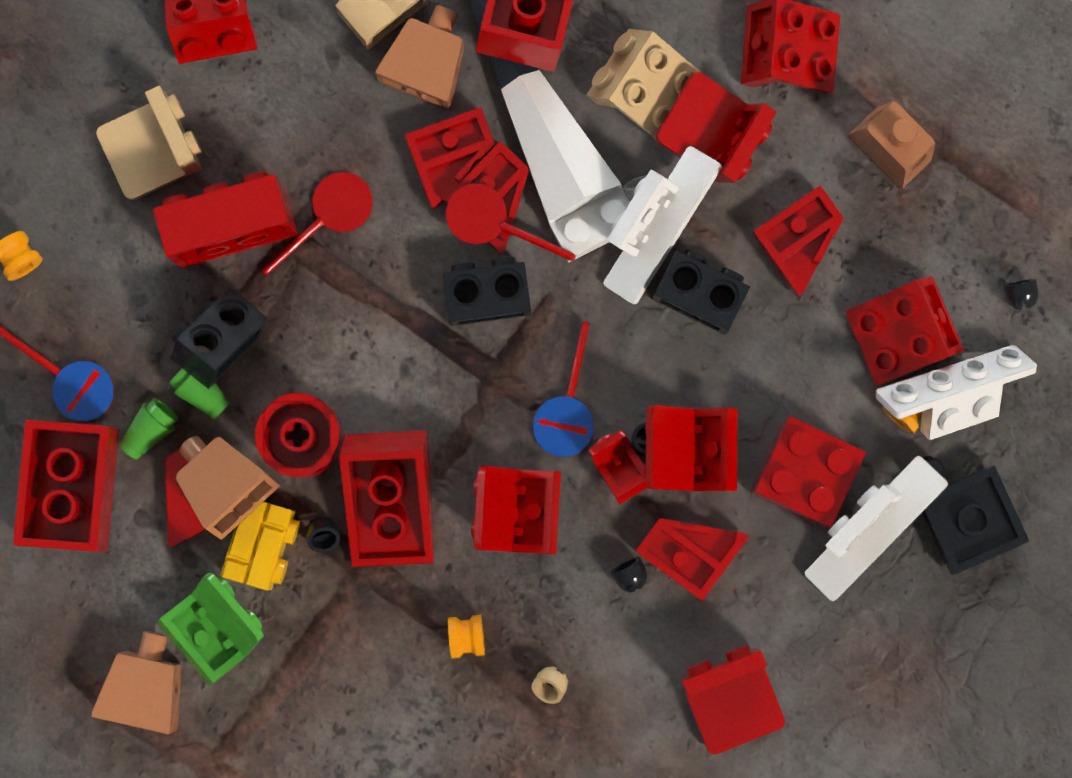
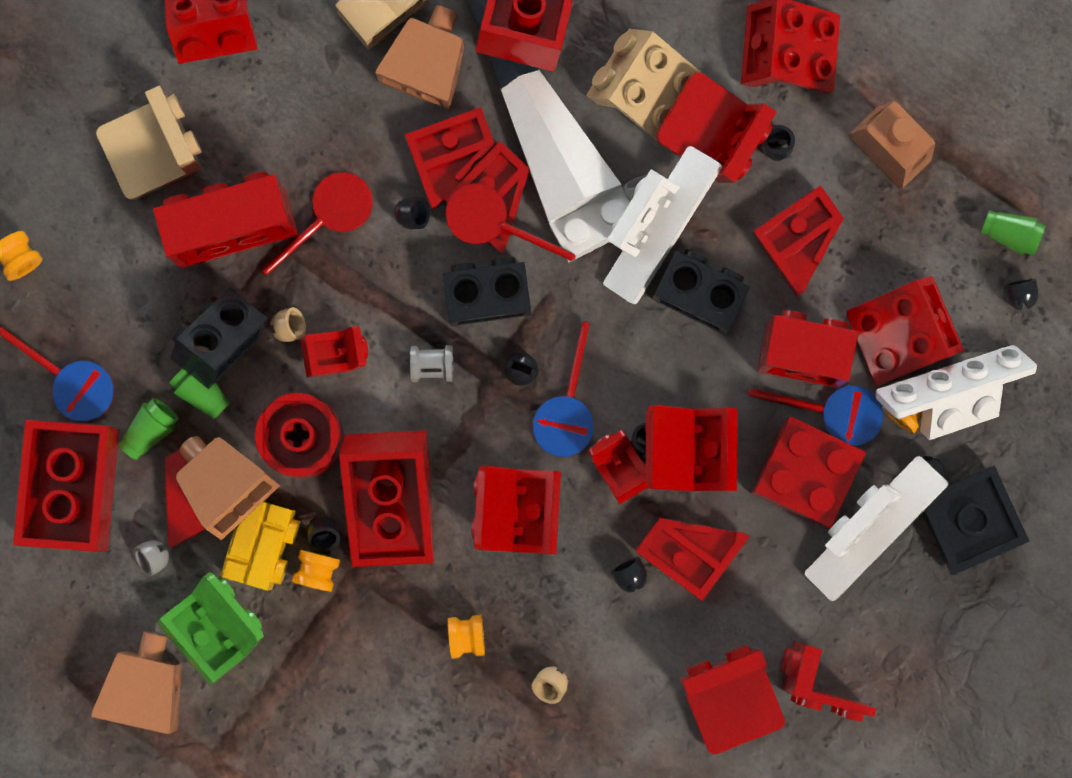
none -> light grey hinge [133,540,169,577]
none -> tan hinge [270,307,306,342]
none -> light orange wheel [292,550,340,592]
none -> red bracket [300,326,368,378]
none -> black hinge [394,196,430,230]
none -> light grey bush [410,345,453,382]
none -> black hinge [505,353,538,386]
none -> blue piece [747,385,883,446]
none -> red brick [756,310,859,388]
none -> black hinge [761,125,795,161]
none -> red bracket [780,641,877,722]
none -> bright green cone [981,210,1046,256]

